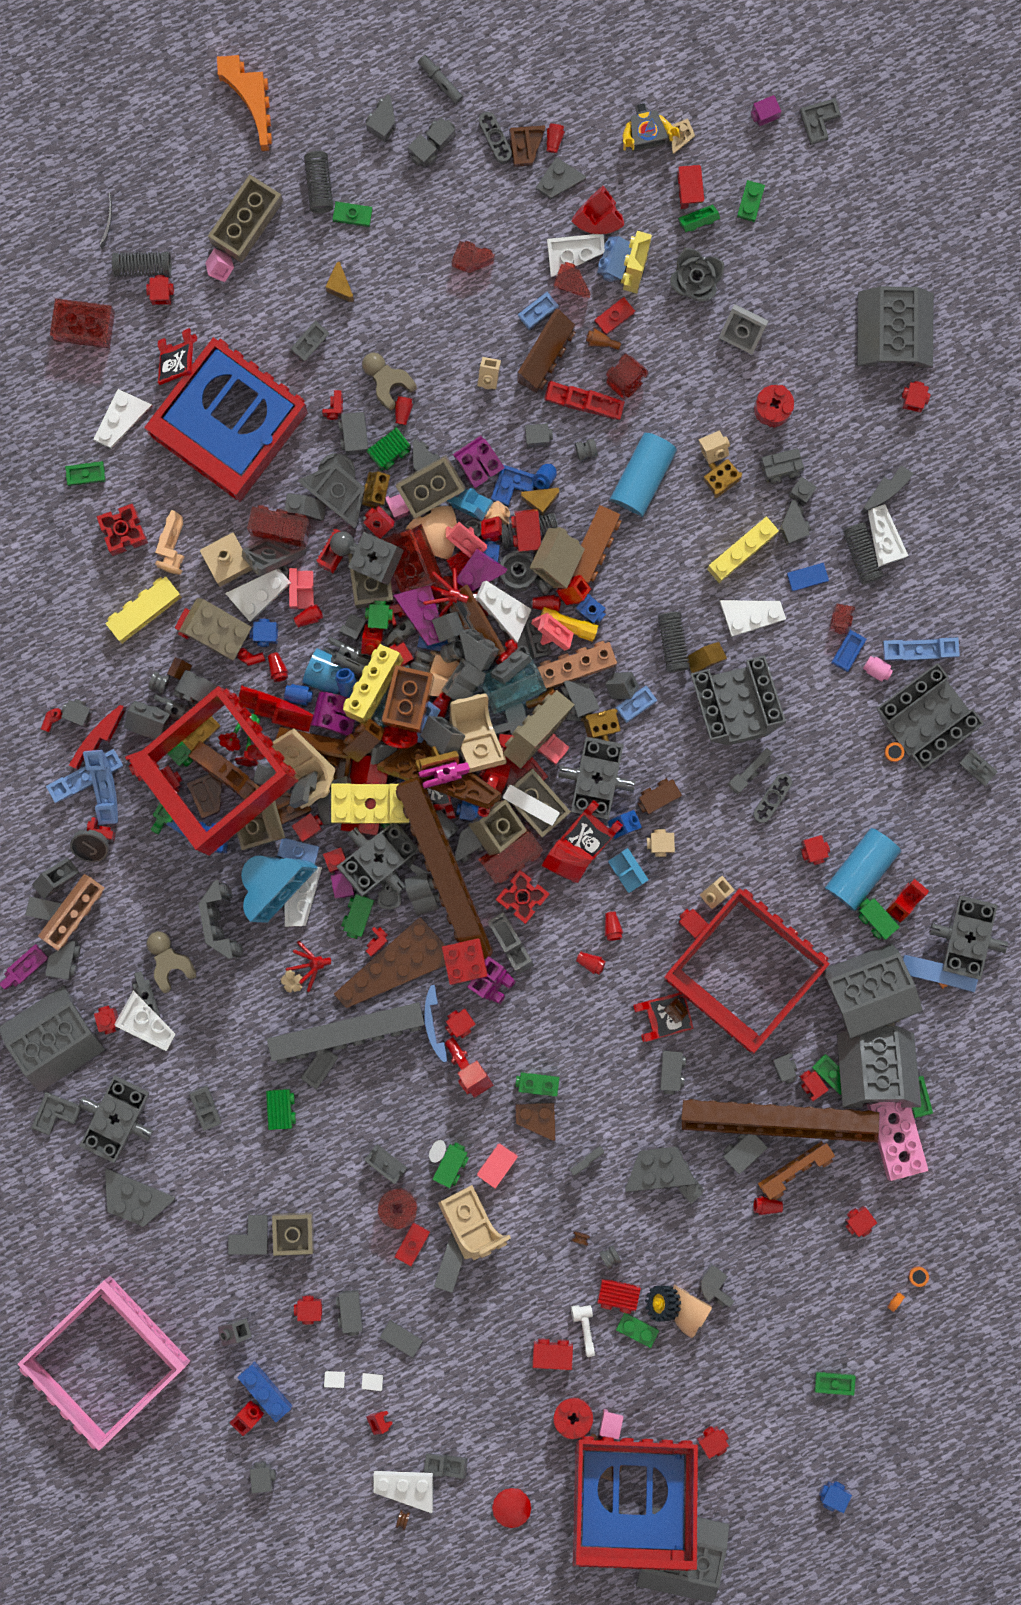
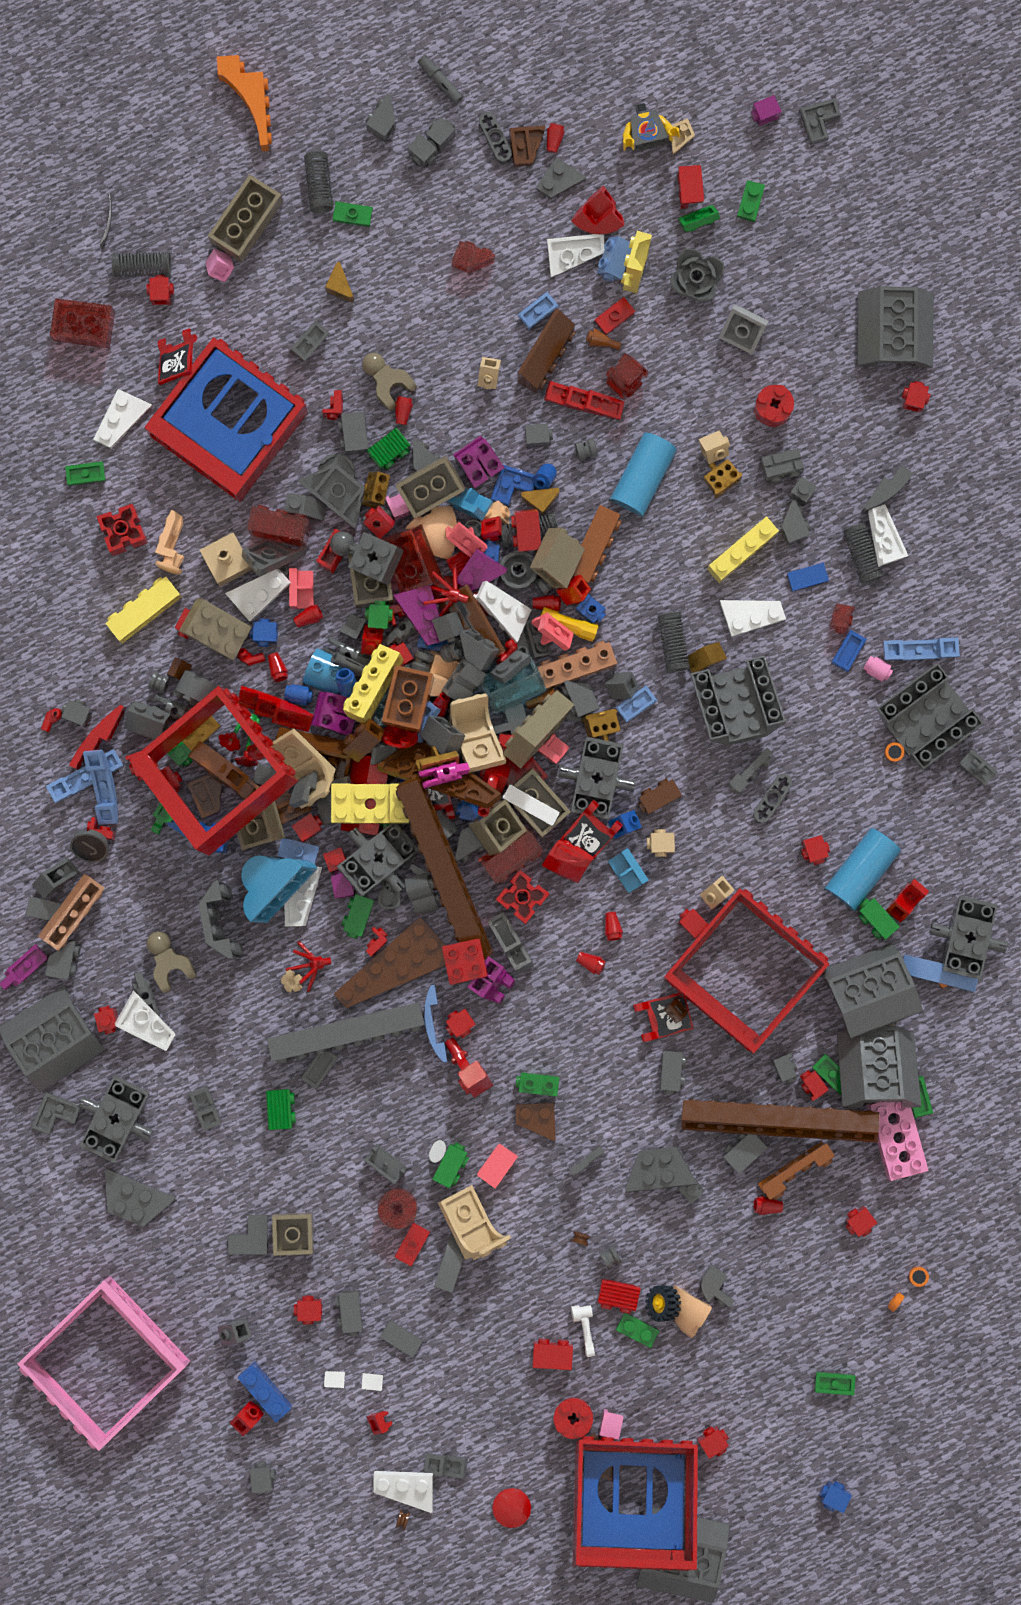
clear red slope [552,262,591,299] -> none

